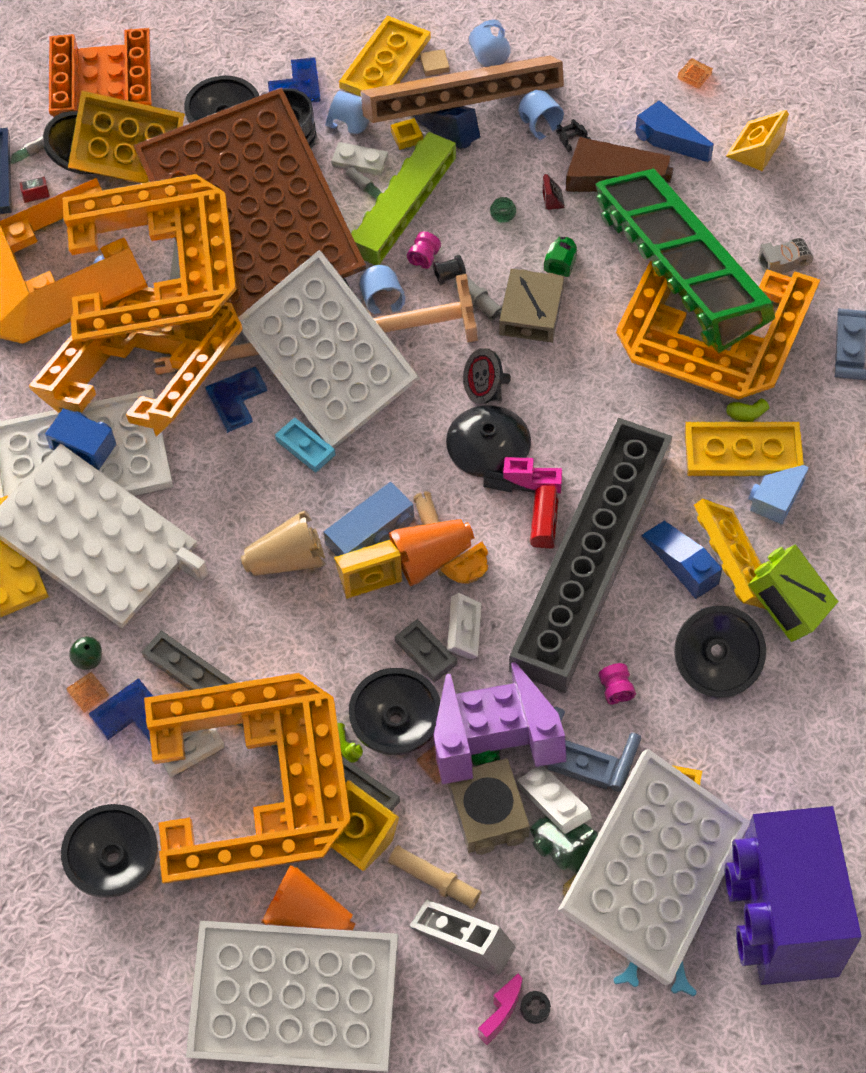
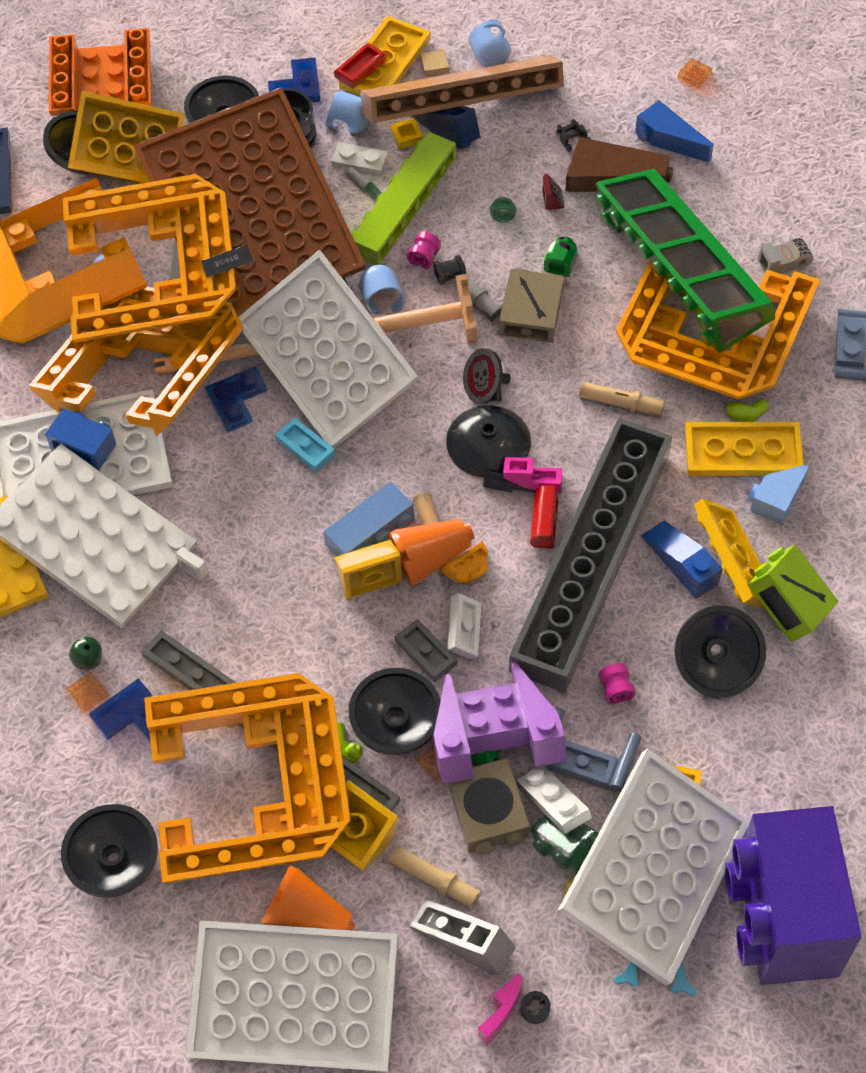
piece [11,137,44,164] -> none
dark red slope [19,176,50,203] -> none
white plate [162,728,225,778] -> none
tan cone [241,510,326,576] -> none
light blue helmet [518,90,564,140] -> none
yellow slope [726,110,789,171] -> none
none -> black sticker [201,244,253,278]
none -> red tile [334,42,387,89]
none -> tan pin [579,381,665,418]

